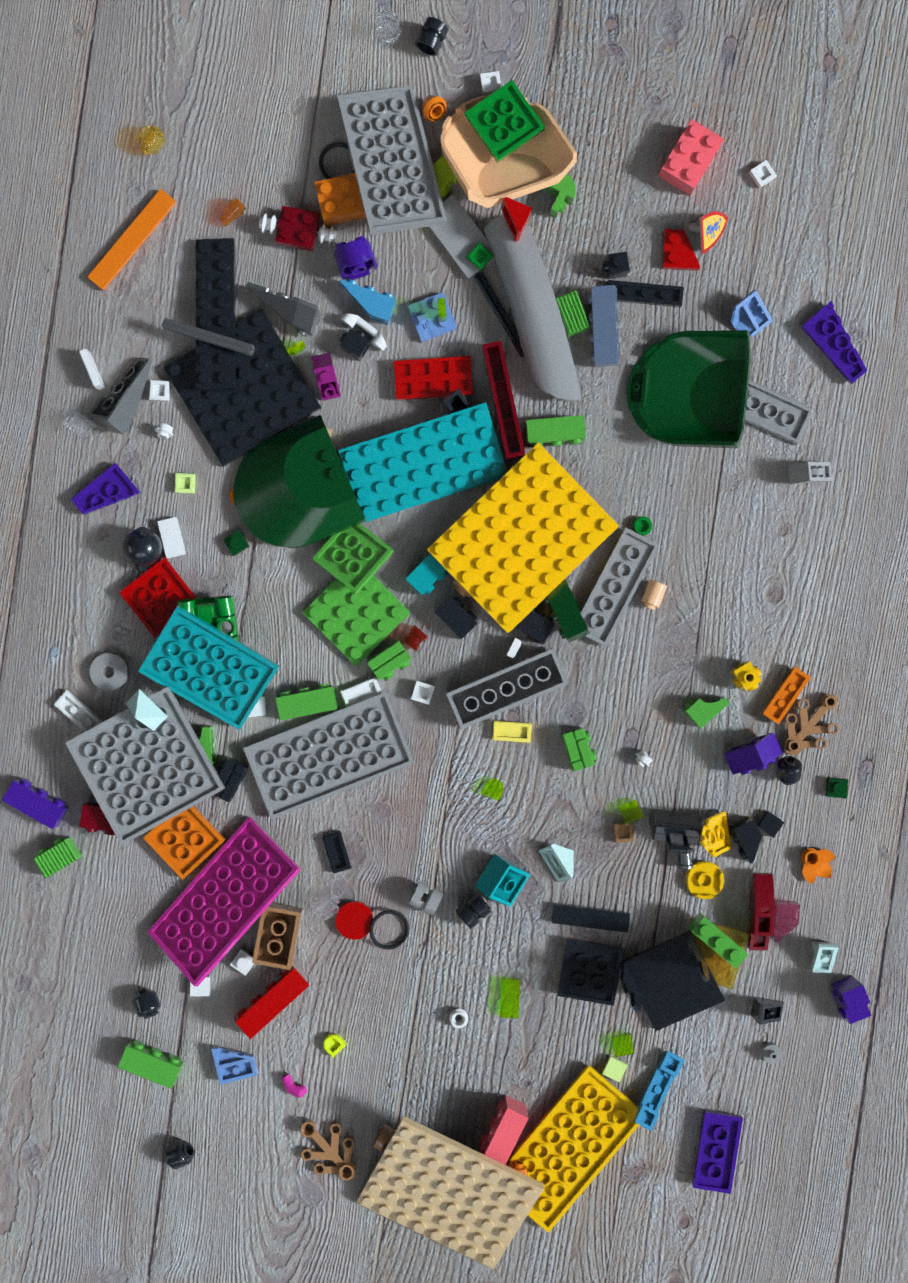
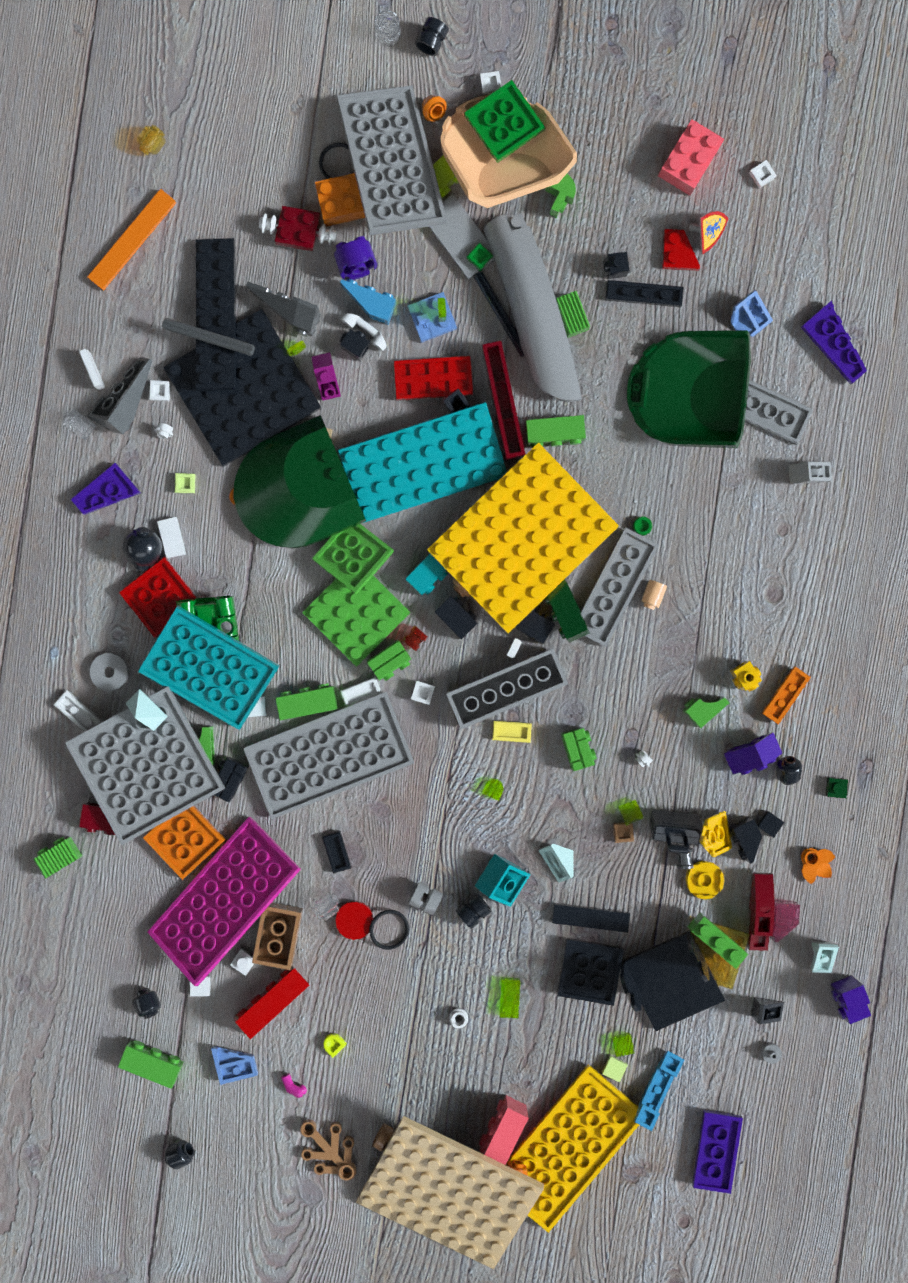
dark purple brick [2,778,69,829] -> none
clear orange cone [219,197,247,227] -> none
dark green plate [223,530,250,556] -> none
red slope [501,197,532,242] -> none
sand blue brick [588,285,620,367] -> none
medium nougat plant [783,694,839,755] -> none

